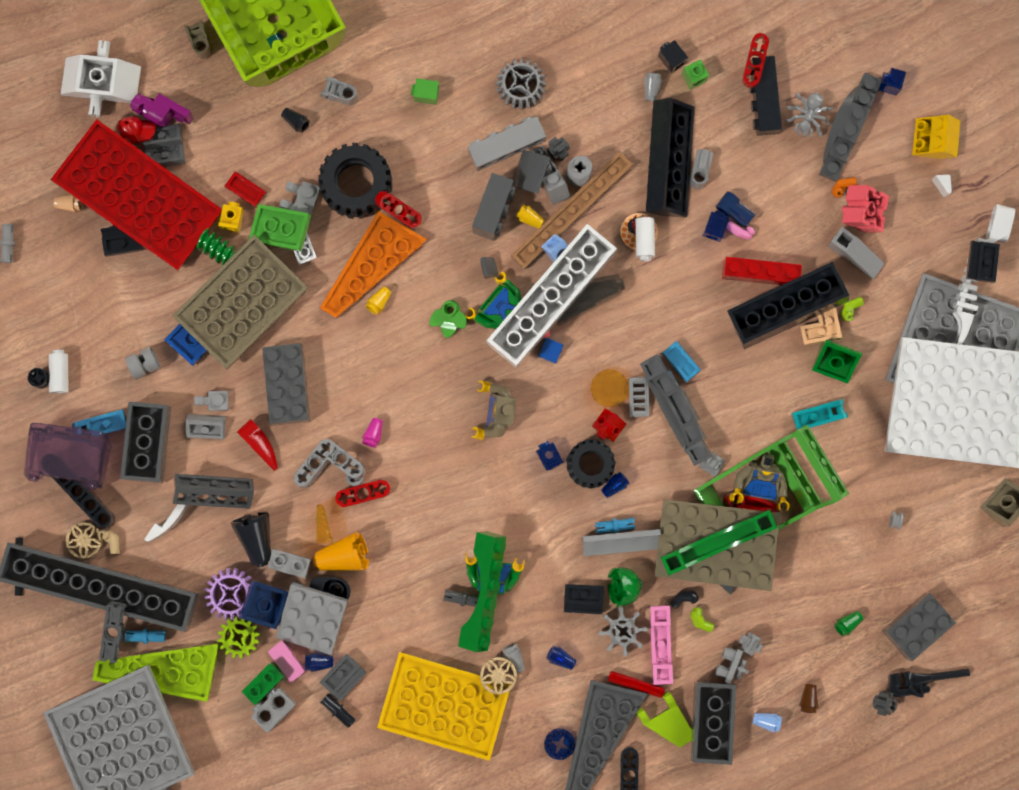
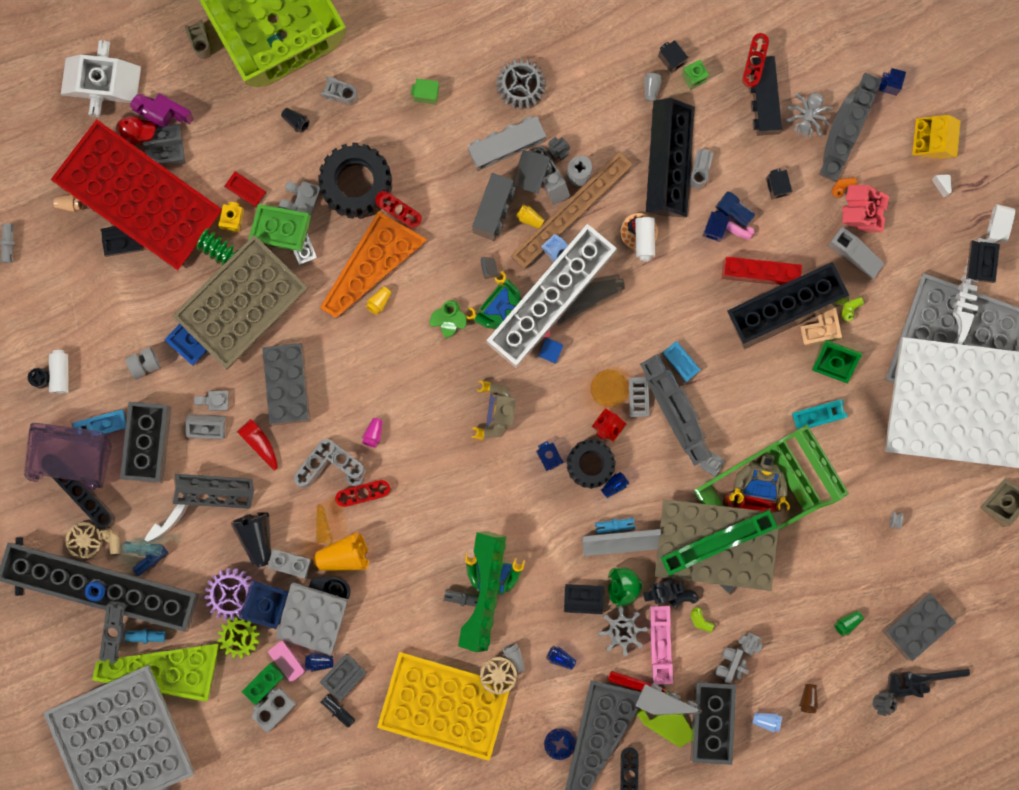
none -> blue plate [85,582,105,601]
none -> clear light blue pin [122,541,162,556]
none -> dark blue axle [132,544,169,576]
none -> light grey slope [636,683,702,716]
none -> black gear [643,579,686,604]
none -> black brick [766,169,793,200]

